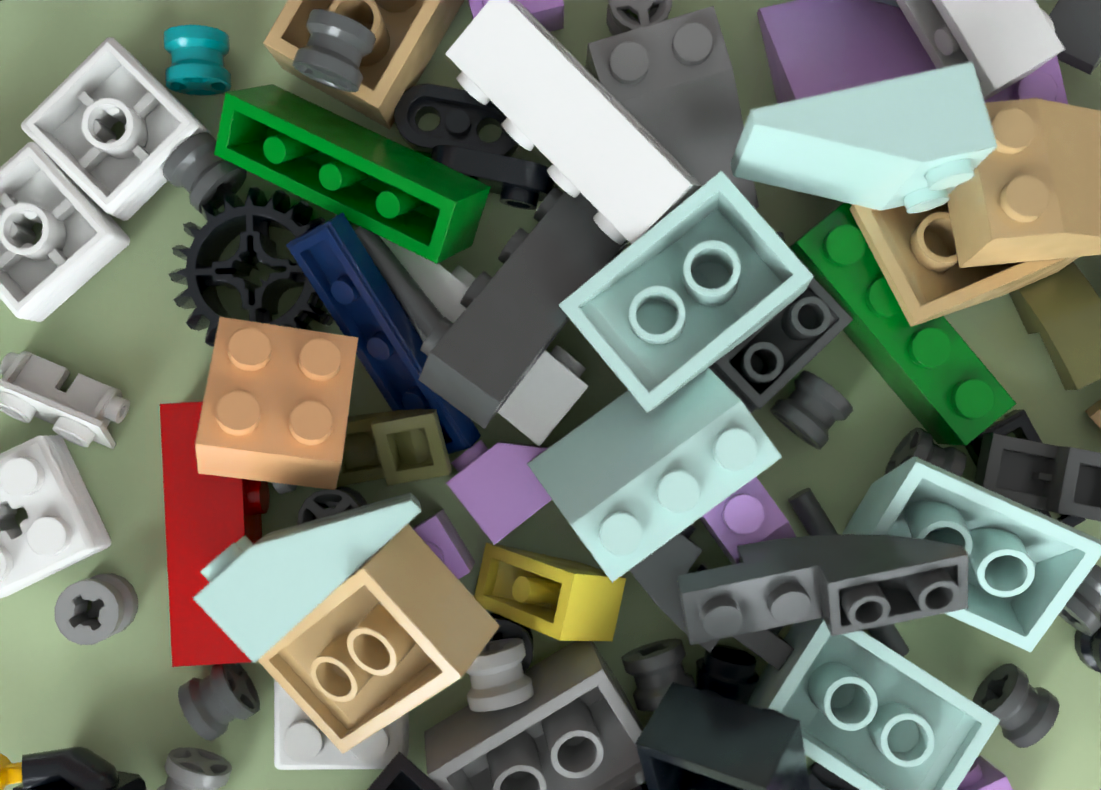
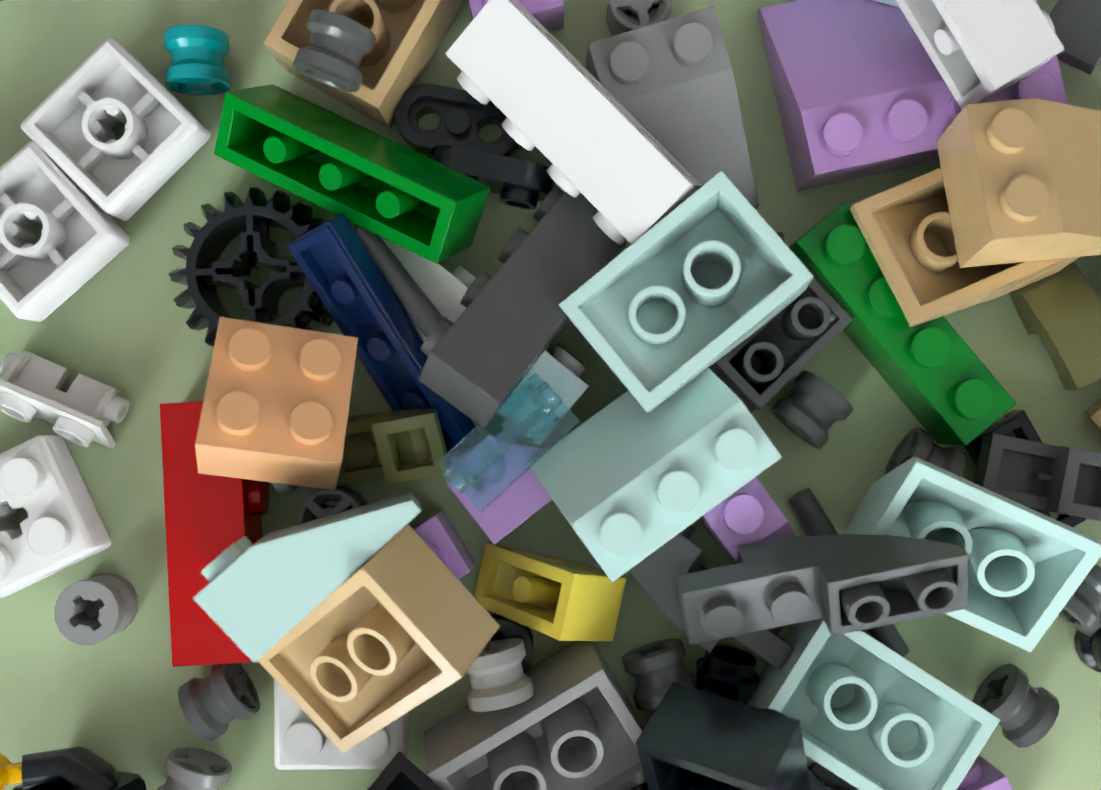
dark grey wheel [163,132,247,214] -> none
light aqua slope [730,62,997,213] -> none
none -> clear light blue hinge [437,373,580,512]

